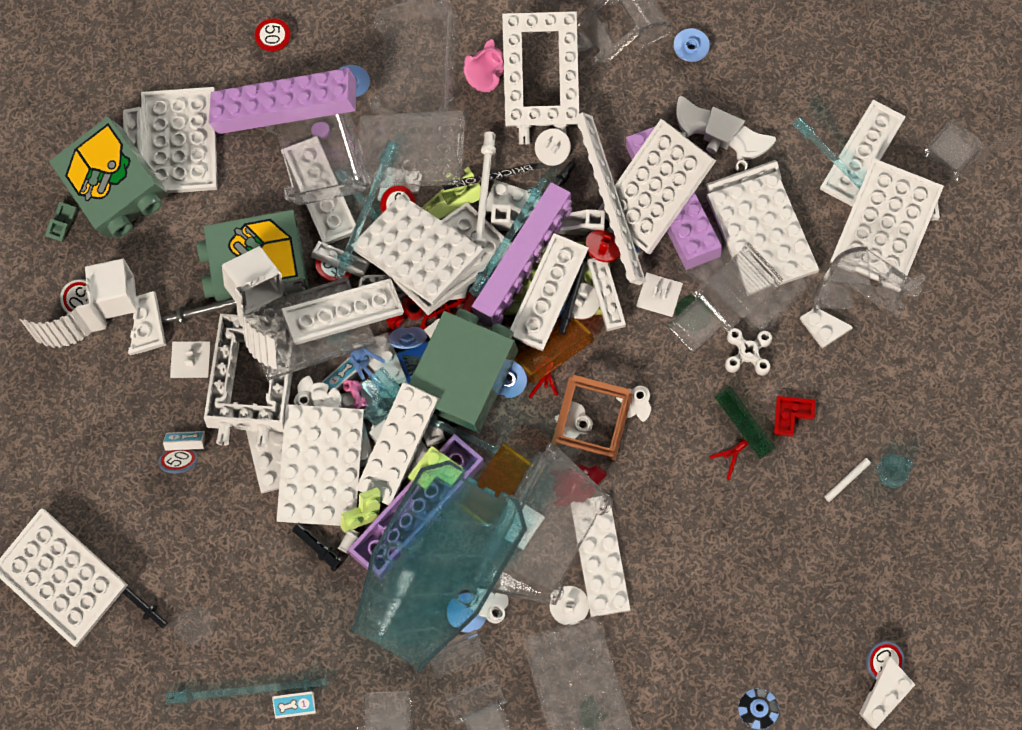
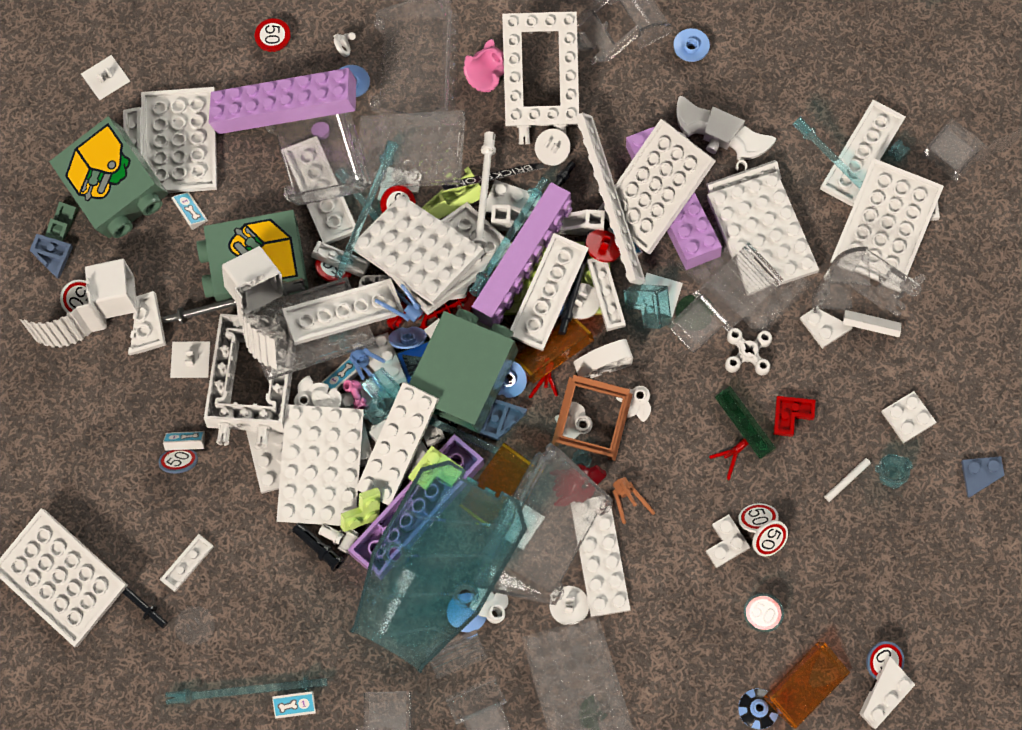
none -> sand blue wing [30,234,73,279]
none -> white piece [81,55,130,100]
none -> white tile [160,534,214,592]
none -> slope [172,192,208,230]
none -> white pin [319,524,345,545]
none -> white piece [333,32,356,57]
none -> medium blue plant [375,284,424,323]
none -> sand blue wing [480,399,527,441]
none -> clear light blue wheel [572,450,592,468]
none -> white beam [573,339,633,378]
none -> nougat plant [612,477,655,524]
none -> clear light blue panel [623,284,672,329]
none -> white plate [706,514,750,568]
none -> piece [739,503,779,533]
none -> piece [744,593,784,632]
none -> piece [752,520,788,557]
none -> clear orange slope [763,642,850,729]
none -> white tile [843,310,901,337]
none -> white plate [881,391,937,444]
none -> clear light blue wheel [887,139,911,163]
none -> sand blue wing [961,456,1004,498]

